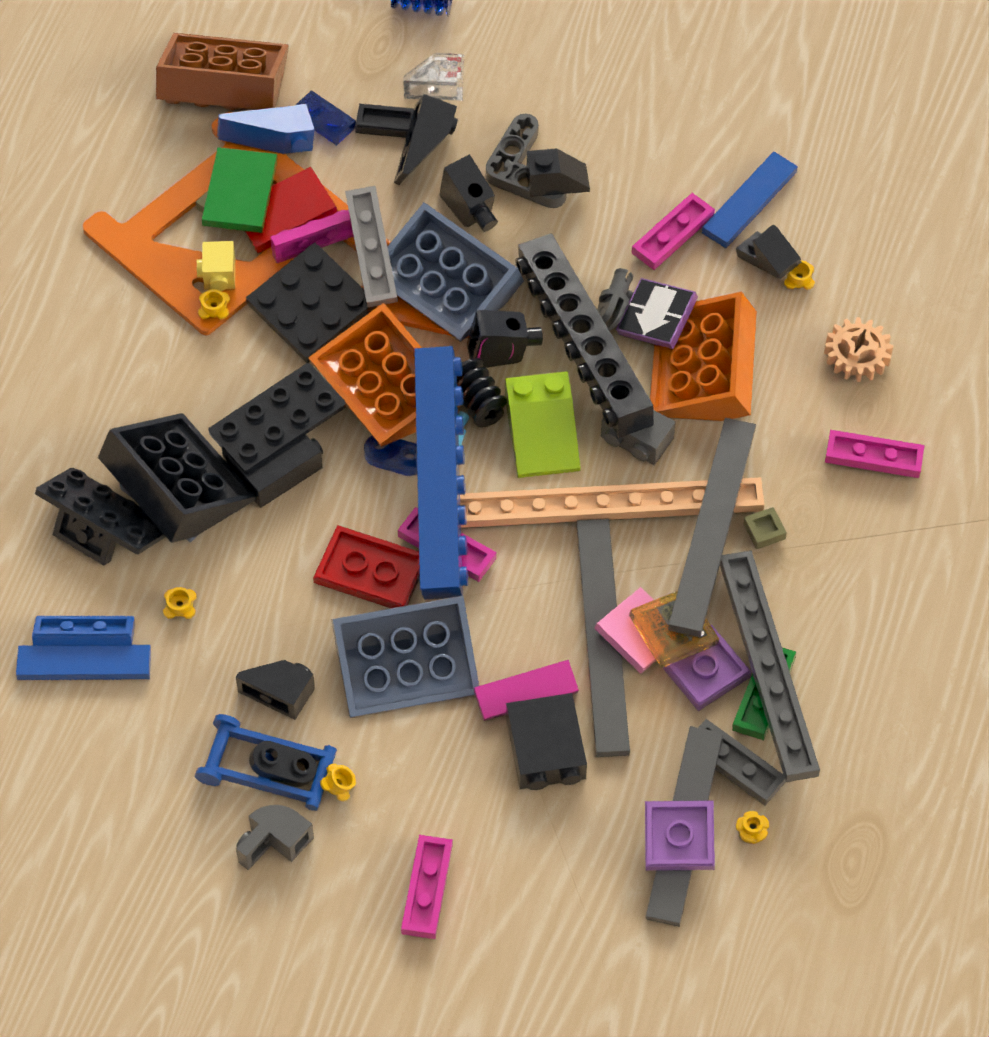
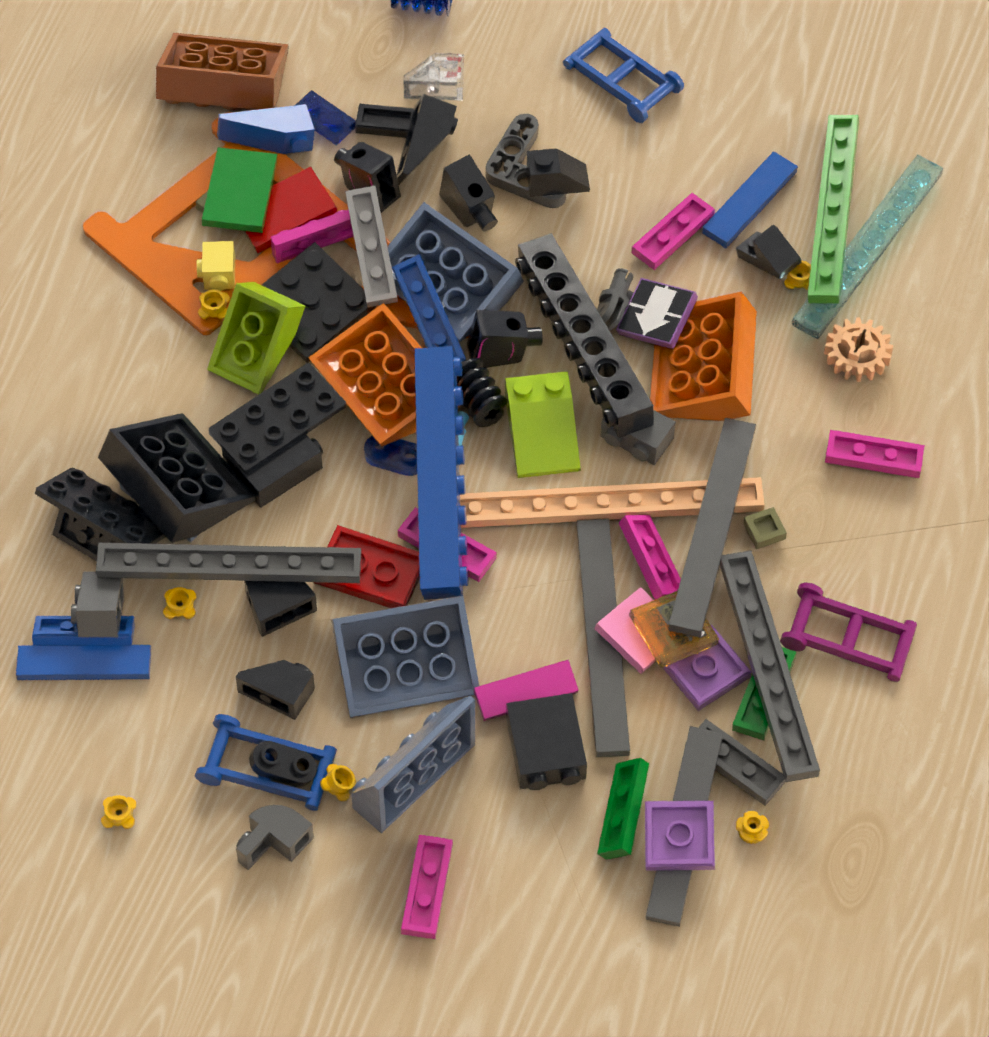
none -> dark grey brick [71,572,124,637]
none -> dark grey plate [96,543,361,583]
none -> yellow plate [101,795,137,829]
none -> lime slope [207,282,305,394]
none -> black torso [244,581,317,637]
none -> black torso [334,142,401,213]
none -> sand blue slope [351,696,475,834]
none -> blue tile [392,254,467,362]
none -> blue piece [563,28,684,123]
none -> green plate [597,758,650,860]
none -> dark pink plate [619,515,681,602]
none -> magenta piece [780,582,917,682]
none -> clear light blue plate [792,154,943,339]
none -> bright green plate [808,115,859,304]

